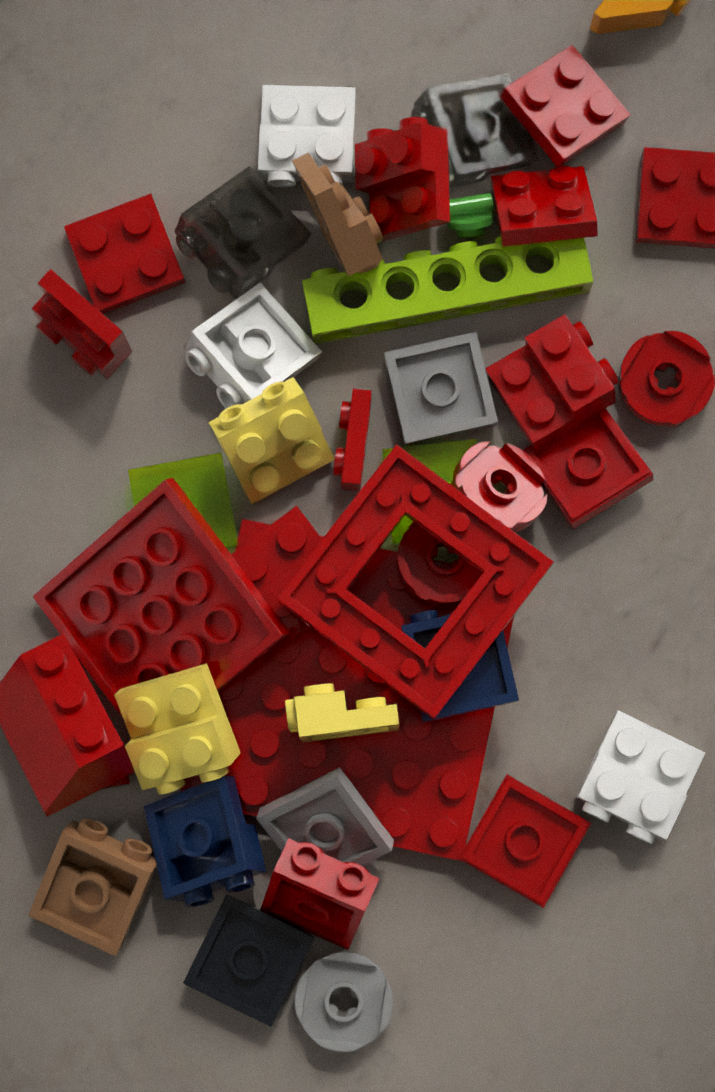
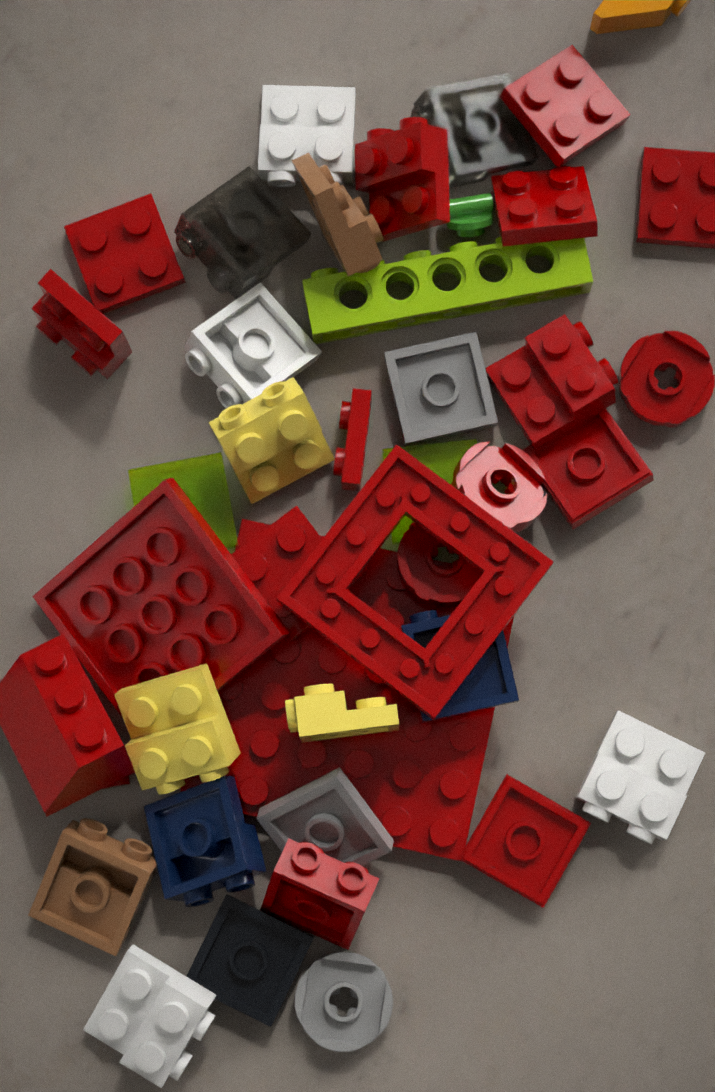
none -> white plate [83,945,217,1088]

